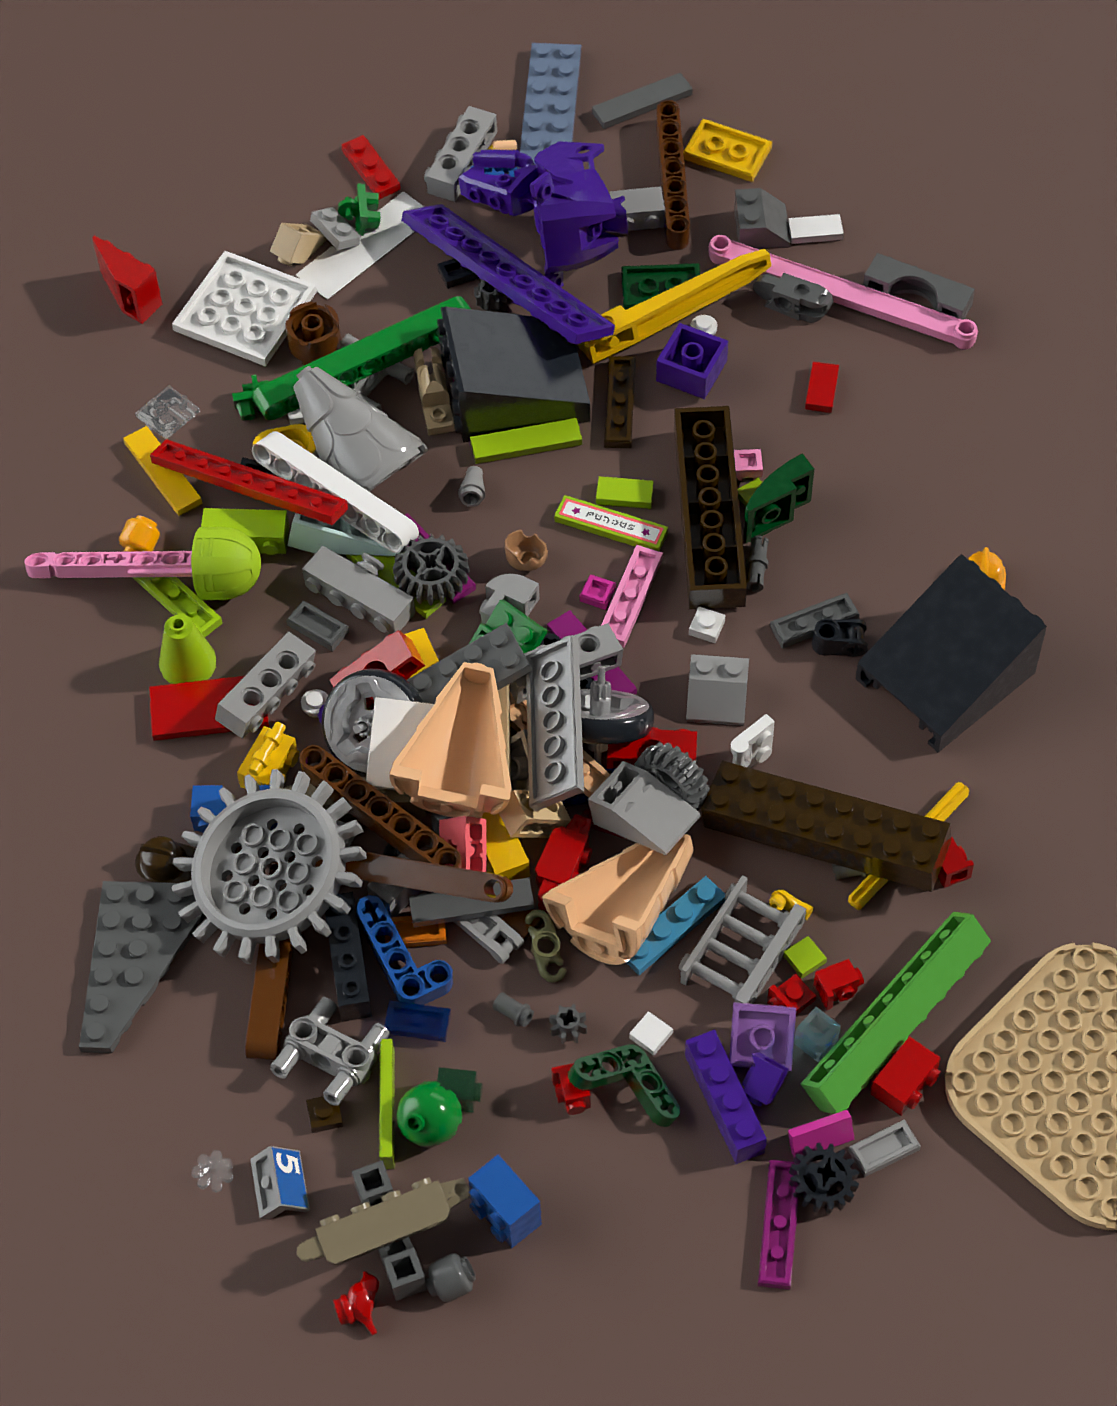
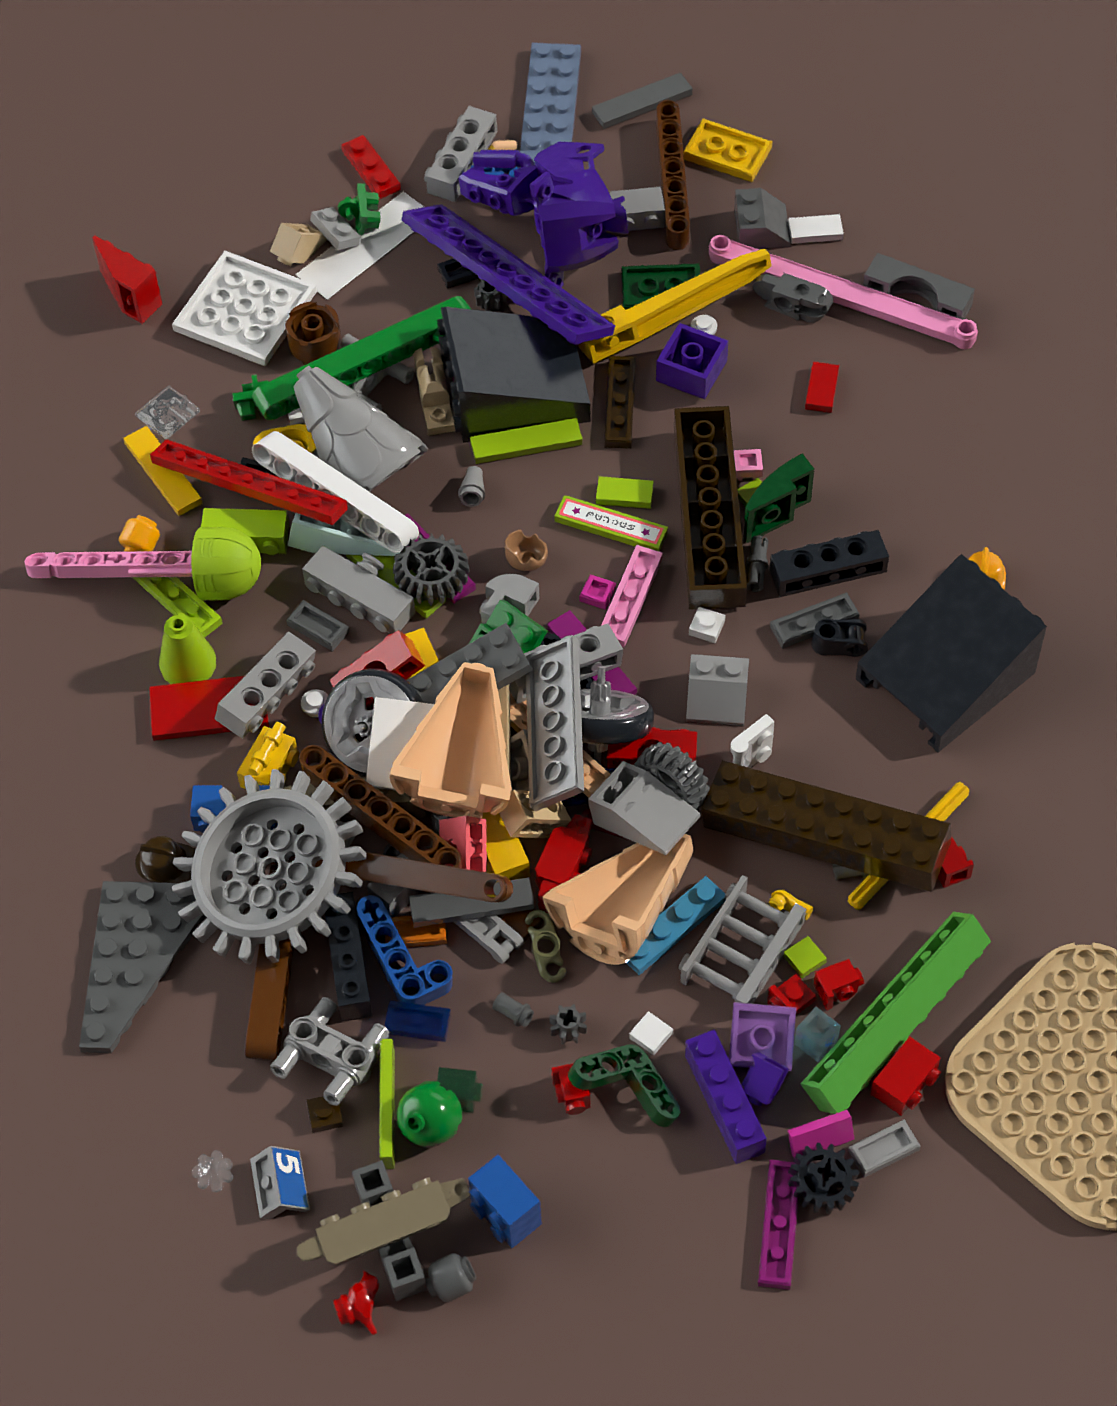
none -> black brick [769,530,889,597]

